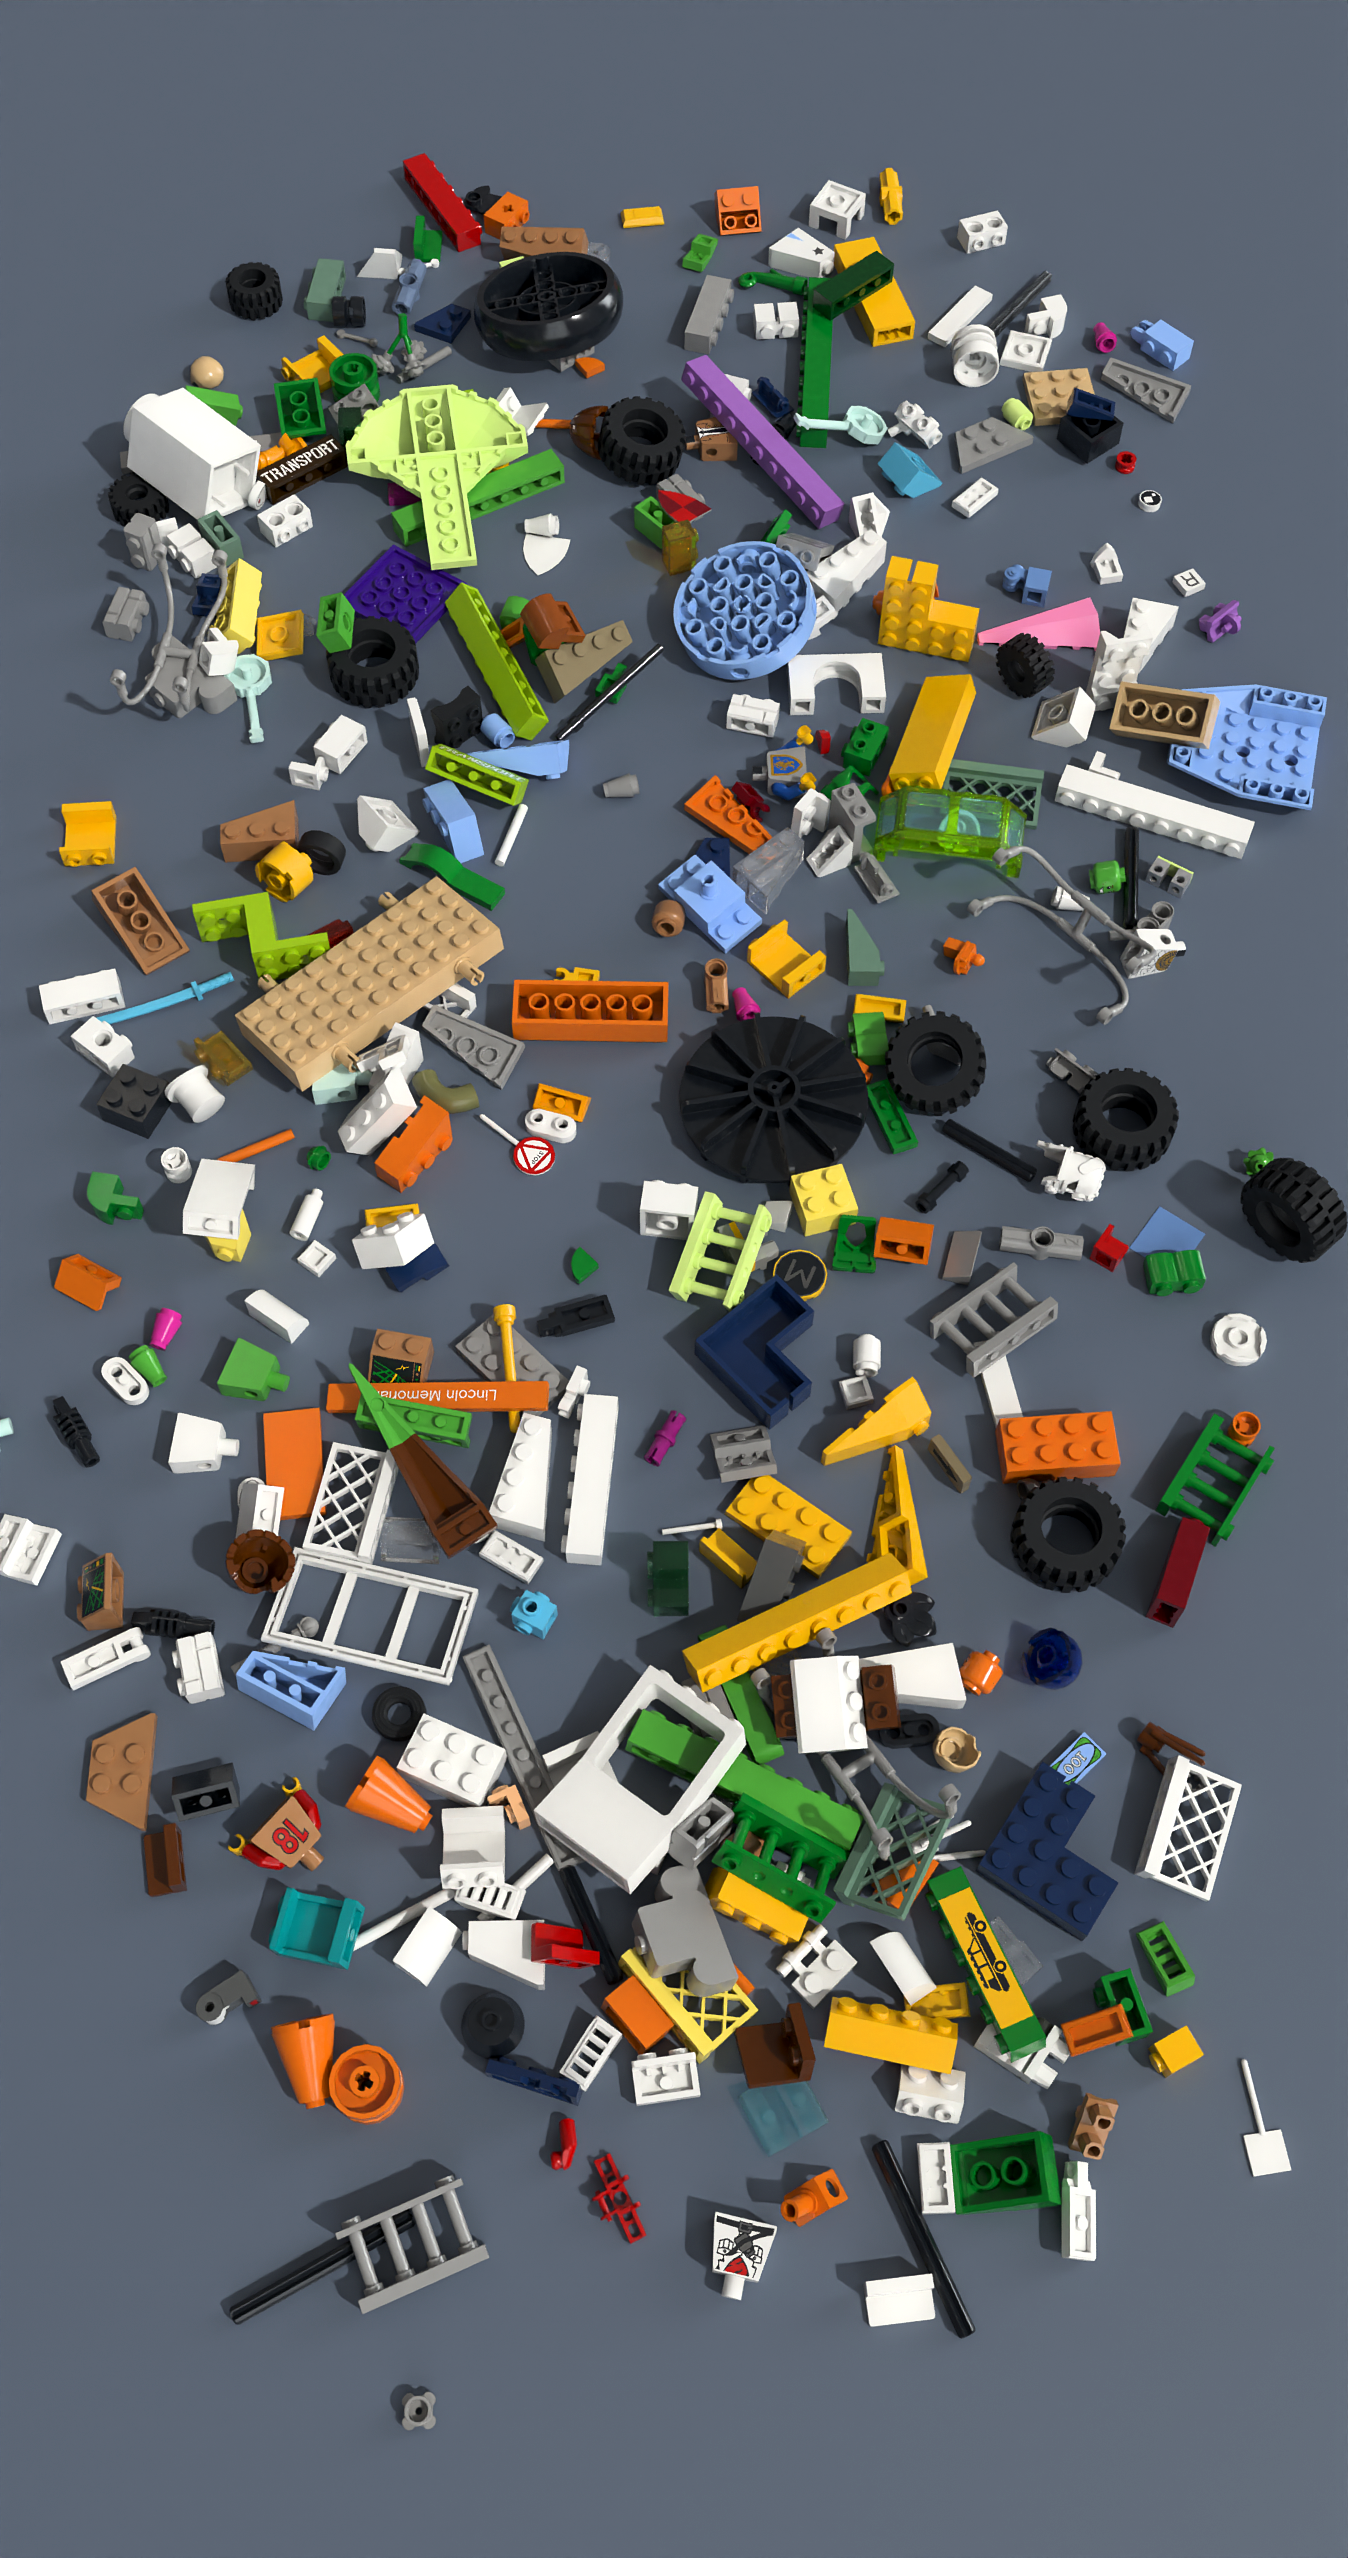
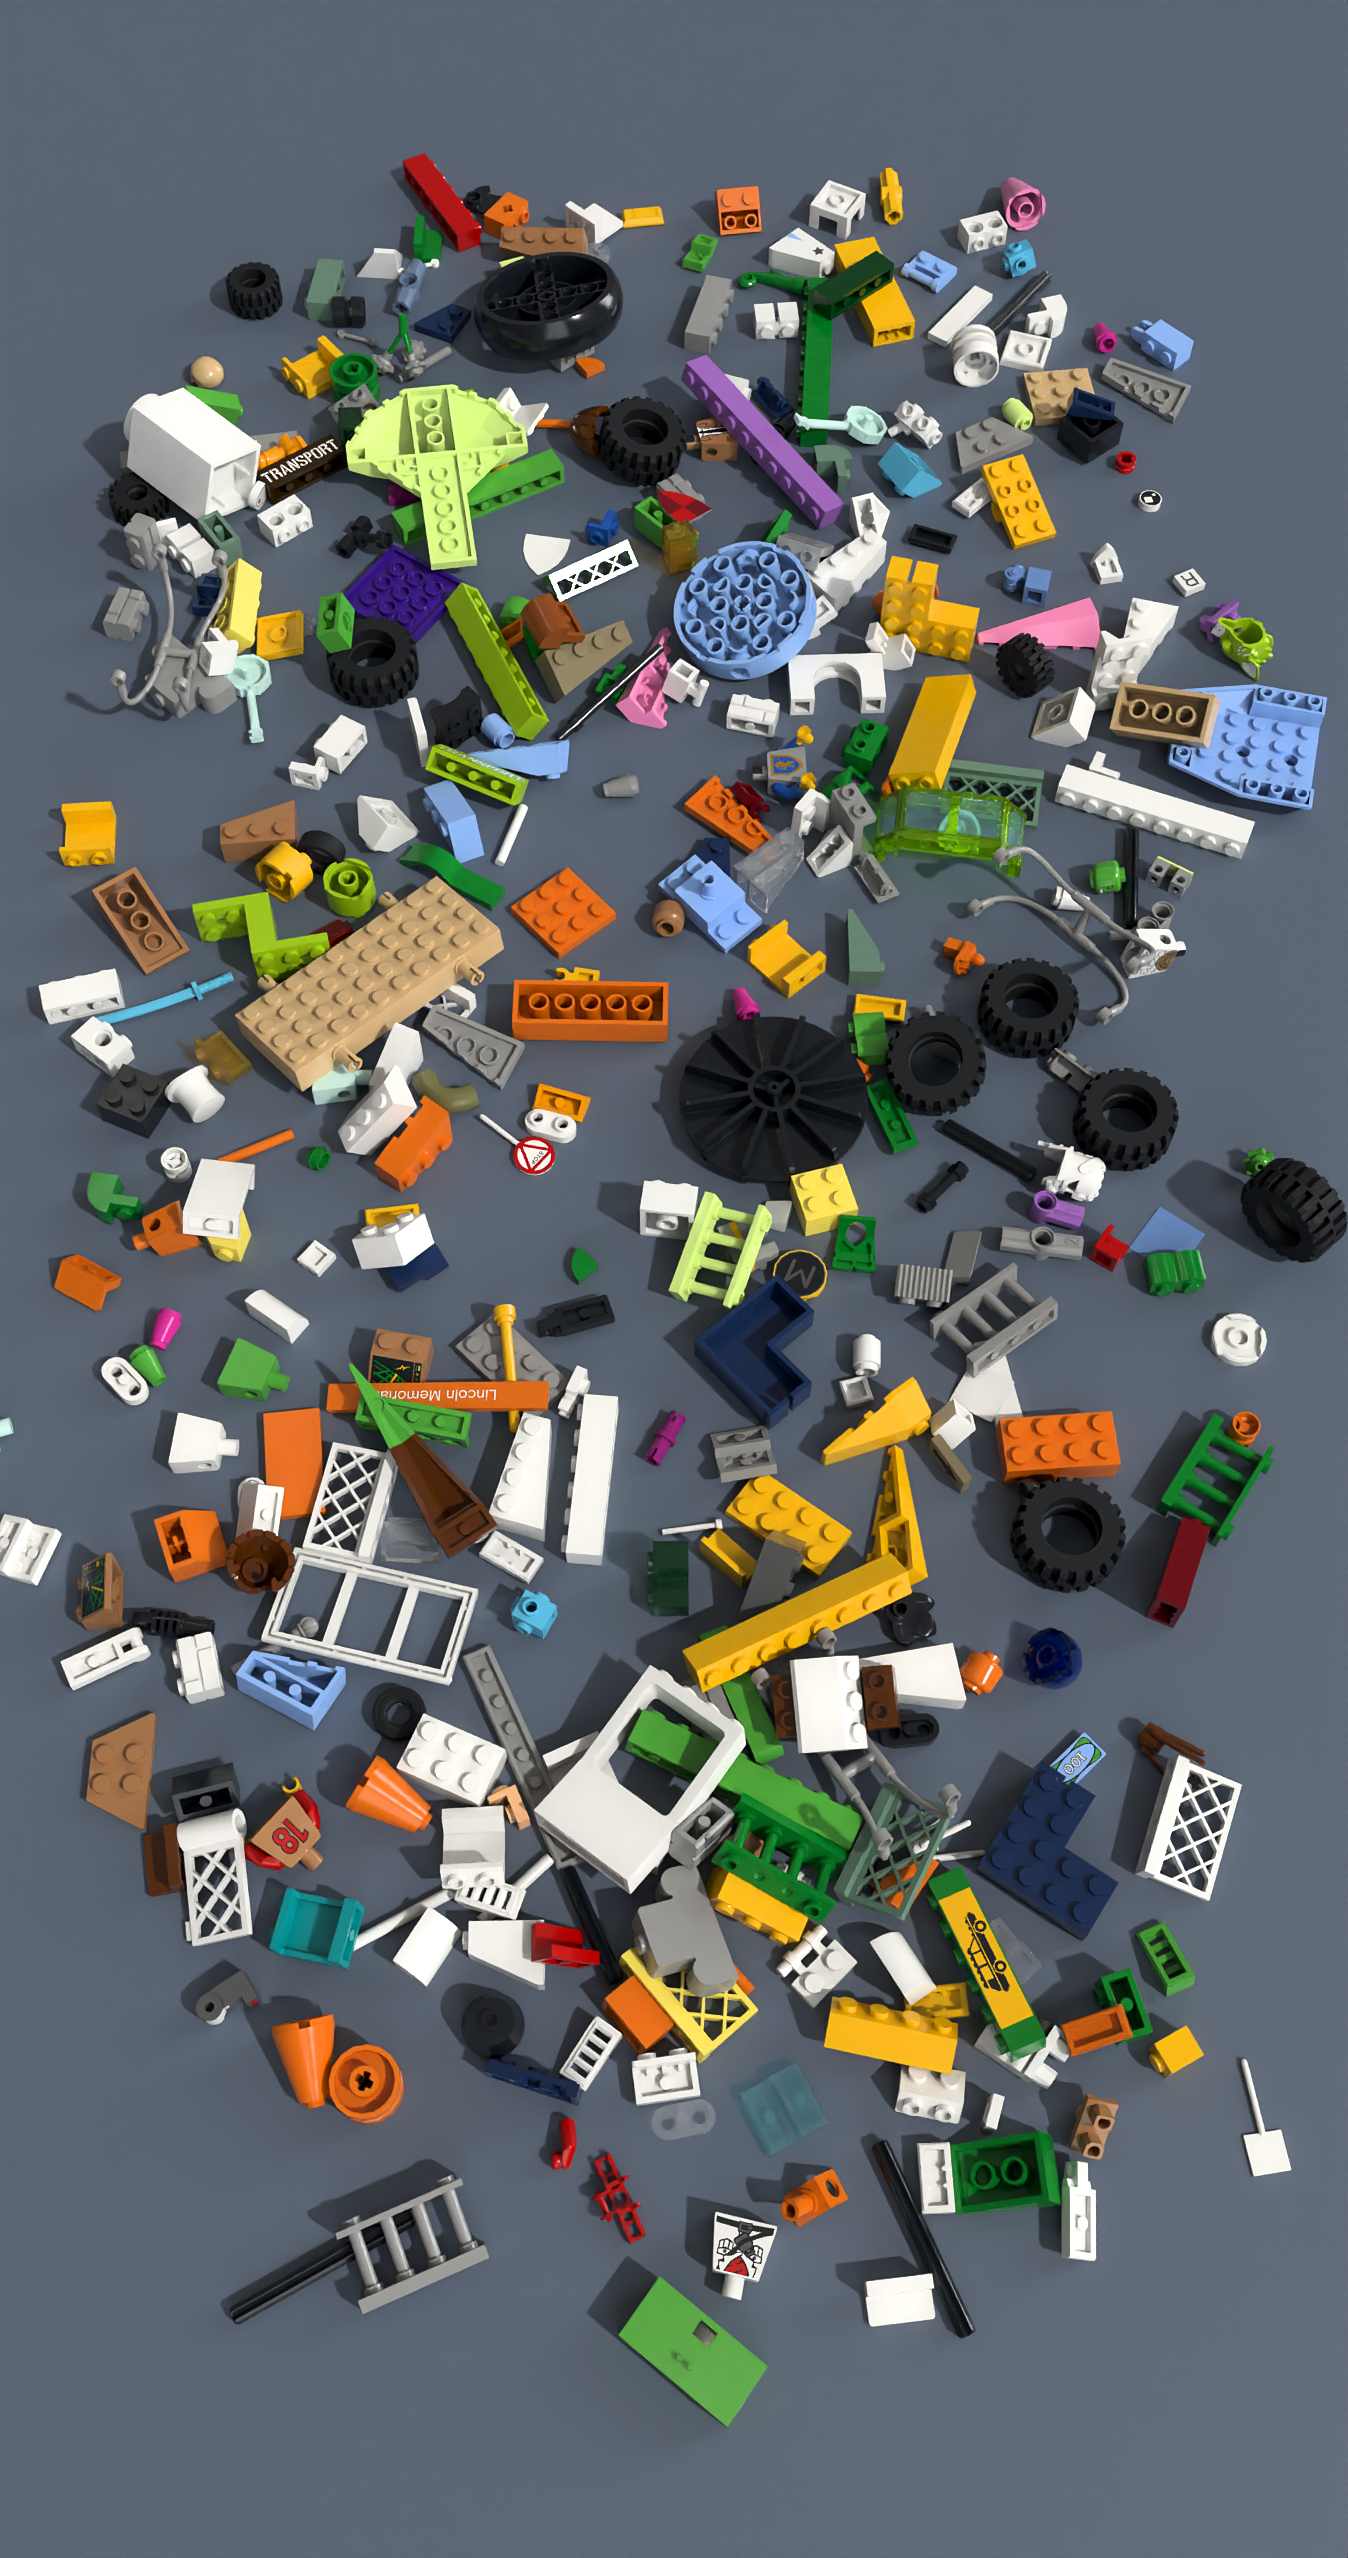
black hinge [53,1396,100,1468] -> none
green slope [274,378,326,438] -> none
white cylinder [289,1189,323,1241] -> none
white plate [356,1034,410,1073] -> none
light grey plate [402,2392,436,2430] -> none
white cone [525,513,559,537] -> none
medium nougat piece [704,958,729,1013] -> none
reddish brown bracket [734,2002,816,2089] -> none
red tile [815,730,831,754] -> none
orange brick [874,1217,934,1265] -> none
tan hair [933,1727,981,1773] -> none
none -> orange torso [132,1200,203,1256]
none -> orange slope [154,1510,227,1583]
none -> white piece [177,1809,253,1947]
none -> lime brick [323,858,376,919]
none -> black bar [335,516,394,558]
none -> orange plate [511,867,616,959]
none -> fence [542,539,638,601]
none -> white bracket [565,201,623,246]
none -> blue bracket [586,509,620,547]
none -> bright pink wedge [616,627,672,729]
none -> bright green brick [618,2276,768,2427]
none -> clear plate [651,2099,716,2141]
none -> white brick [661,659,709,707]
none -> sand green brick [813,444,853,493]
none -> white brick [865,622,916,671]
none -> light grey brick [893,1264,953,1309]
none -> light blue plate [901,250,957,293]
none -> black tile [908,524,958,554]
none -> white panel [929,1399,976,1449]
none -> white sticker [949,1369,1014,1422]
none -> black tyre [977,958,1079,1058]
none -> yellow plate [980,454,1056,550]
none -> white tile [981,2093,1005,2133]
none -> bright pink cone [1000,177,1046,231]
none -> medium azure brick [1001,239,1037,277]
none -> medium lavender piece [1028,1190,1085,1231]
none -> lime piece [1211,617,1273,681]

